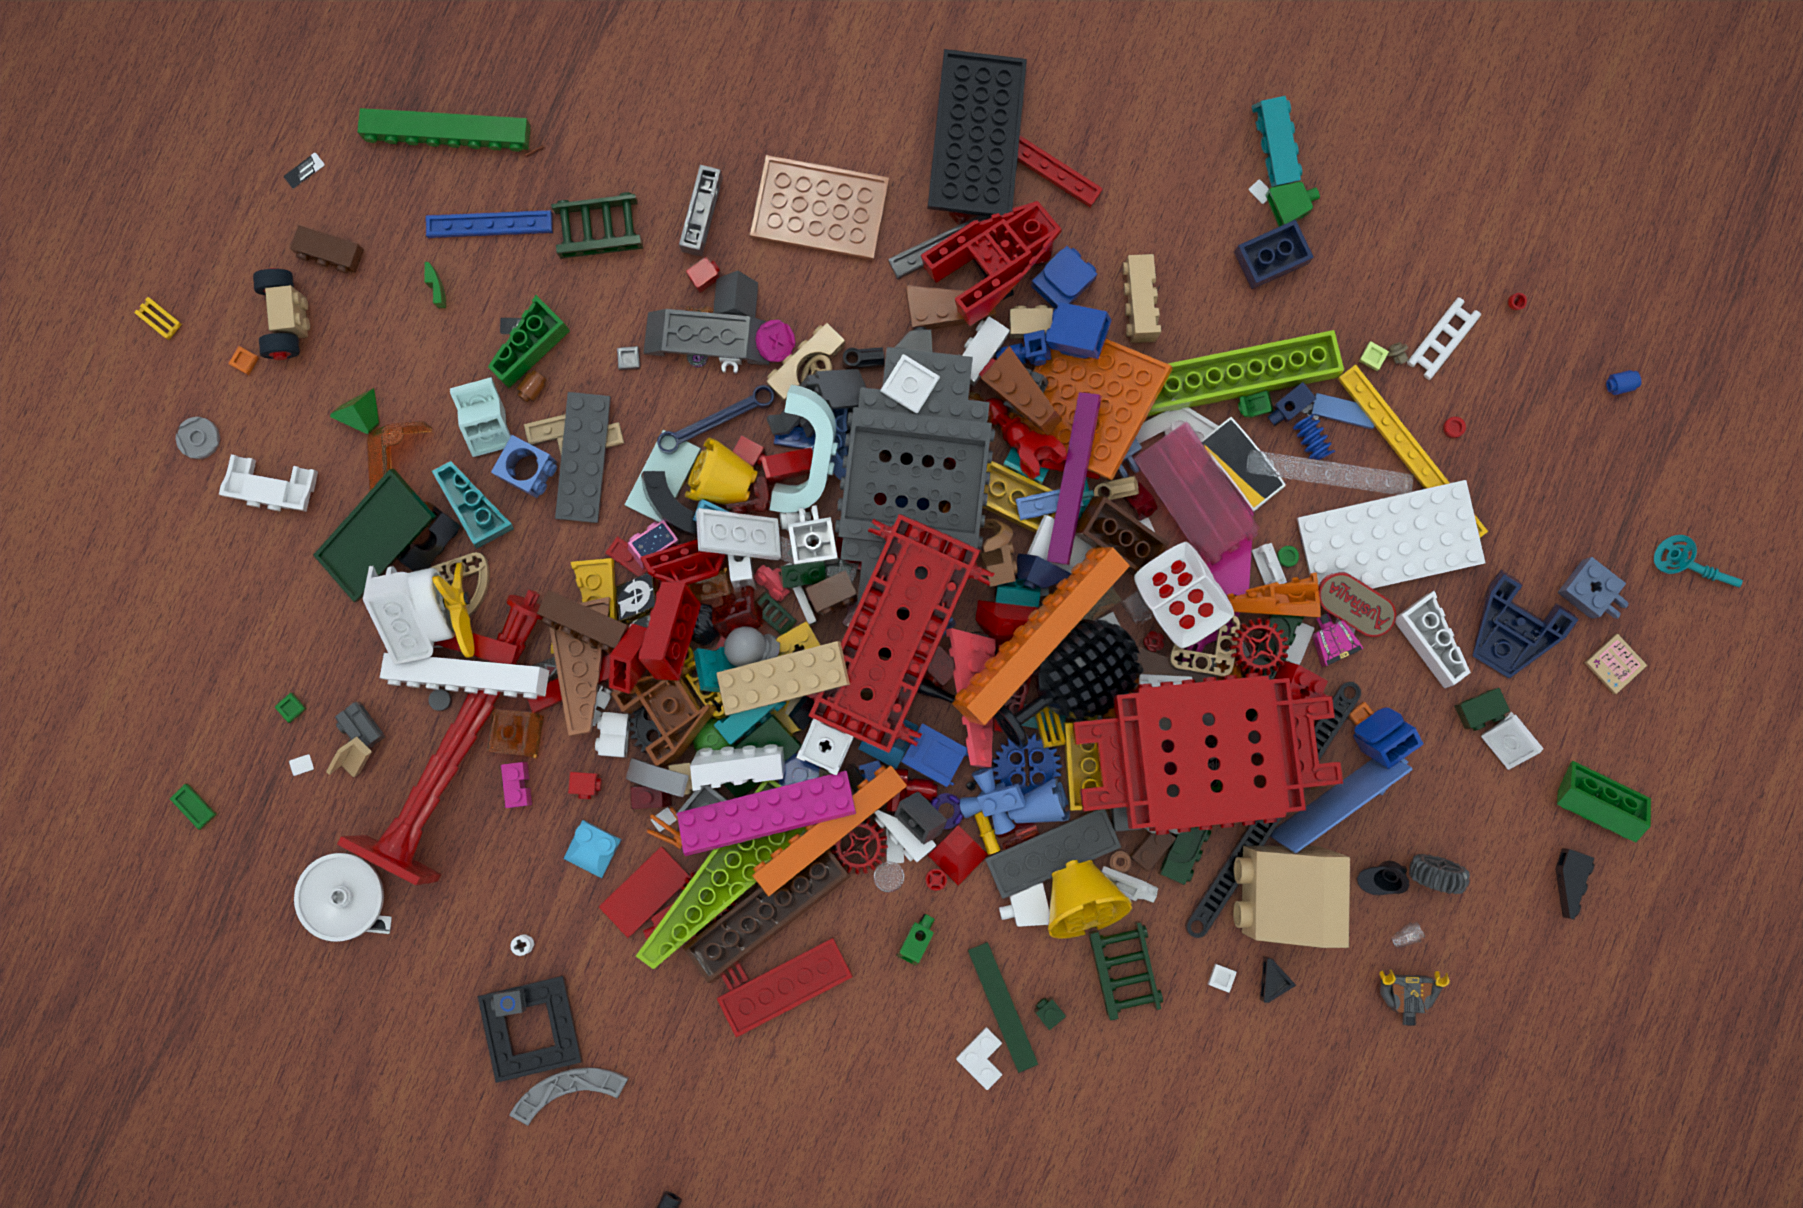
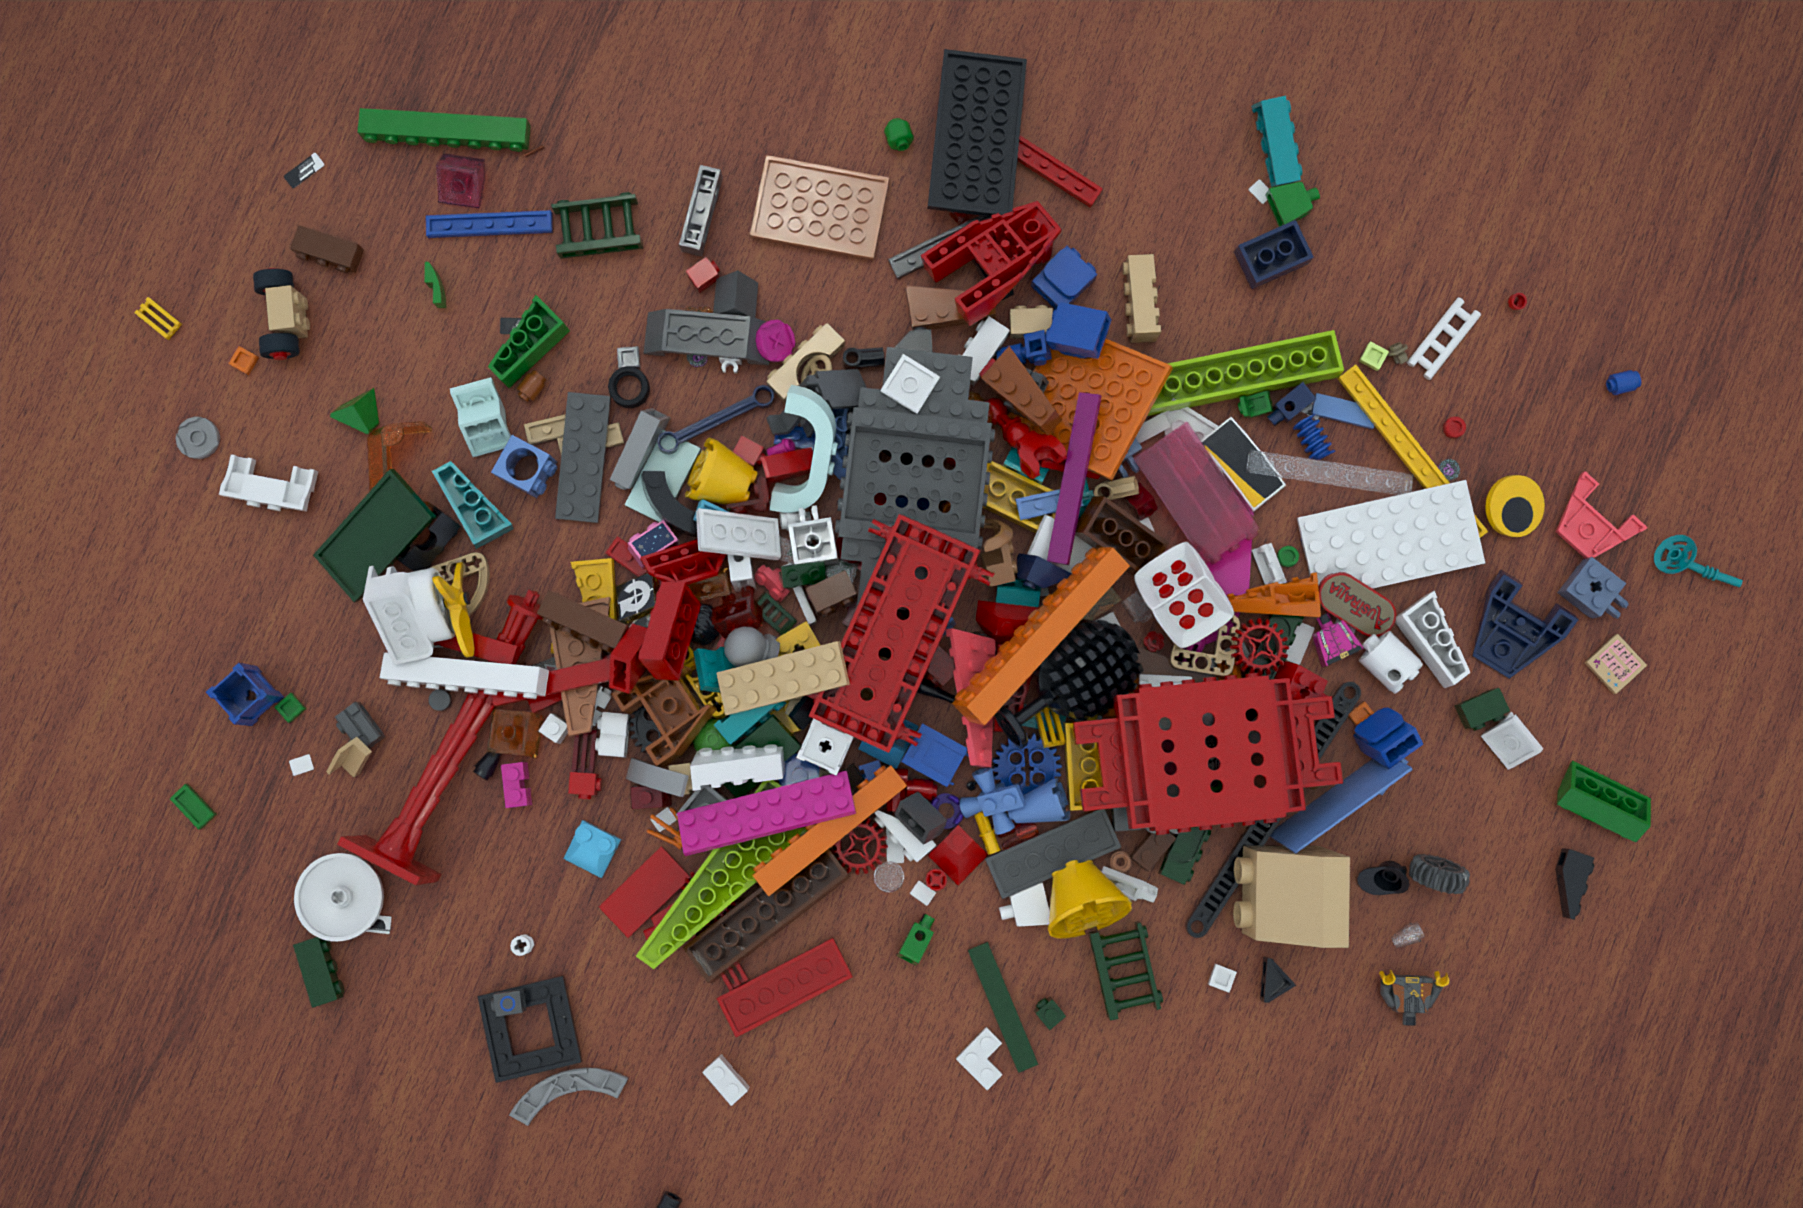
none -> blue container [206,663,284,726]
none -> dark green brick [293,937,344,1008]
none -> clear pink slope [436,153,485,209]
none -> black cone [473,747,502,781]
none -> red tile [492,658,610,707]
none -> white brick [539,713,568,744]
none -> dark red tile [571,730,598,773]
none -> black tyre [608,366,650,409]
none -> light grey slope [610,408,671,490]
none -> white brick [702,1054,750,1106]
none -> dark pink pin [767,438,795,456]
none -> green head [884,118,914,151]
none -> white sticker [910,881,936,906]
none -> white cylinder [1359,631,1423,694]
none -> clear light blue tile [1438,459,1460,481]
none -> yellow piece [1485,475,1545,537]
none -> coral wing [1555,471,1648,559]

